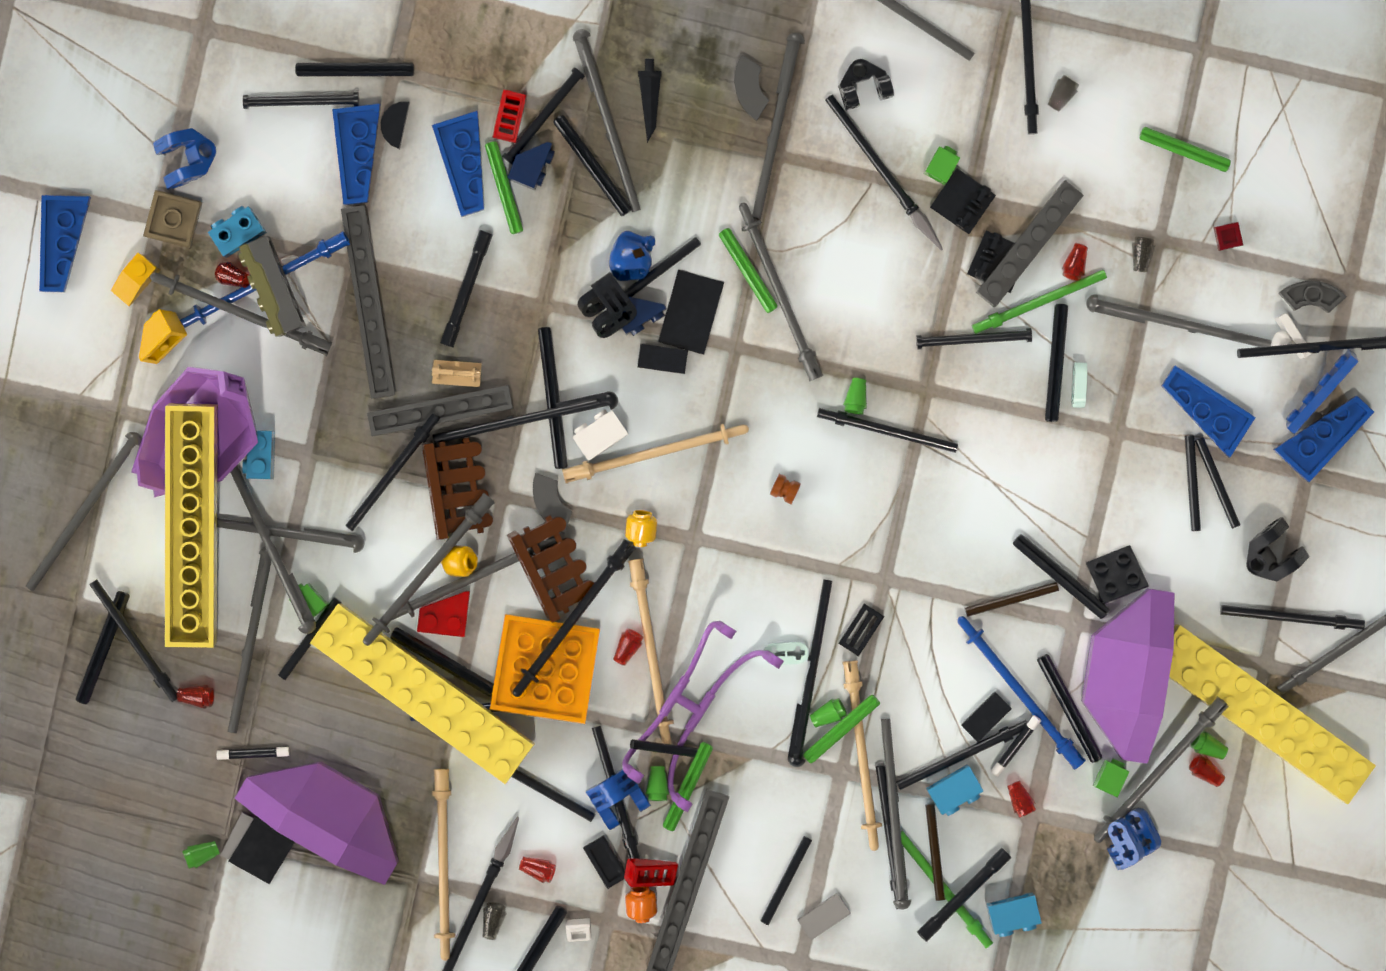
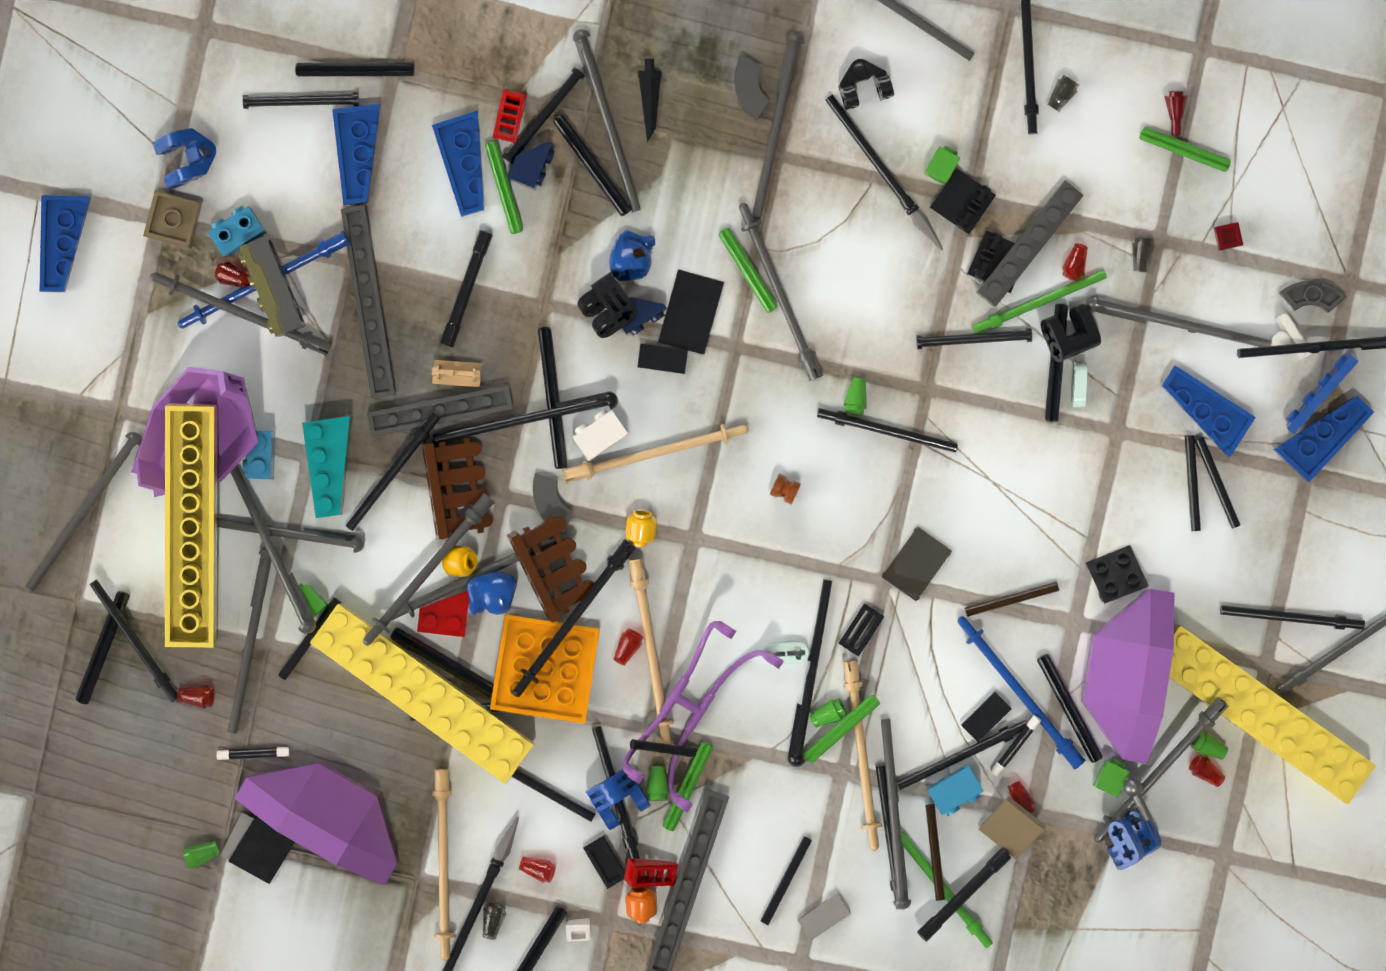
yellow slope [111,253,160,306] -> none
yellow slope [139,309,187,364] -> none
black tile [381,102,410,150] -> none
black bar [624,237,701,298] -> none
dark azure brick [986,892,1042,937] -> none
black axle [1013,534,1110,619] -> none
black piece [1246,517,1310,582] -> none
none -> teal wedge [302,416,353,518]
none -> blue piece [466,572,518,615]
none -> clear smoke piece [882,526,952,601]
none -> dark tan tile [979,796,1046,859]
none -> black connector [1040,304,1101,362]
none -> flat silver bar [1123,777,1152,822]
none -> dark red cone [1164,91,1188,135]

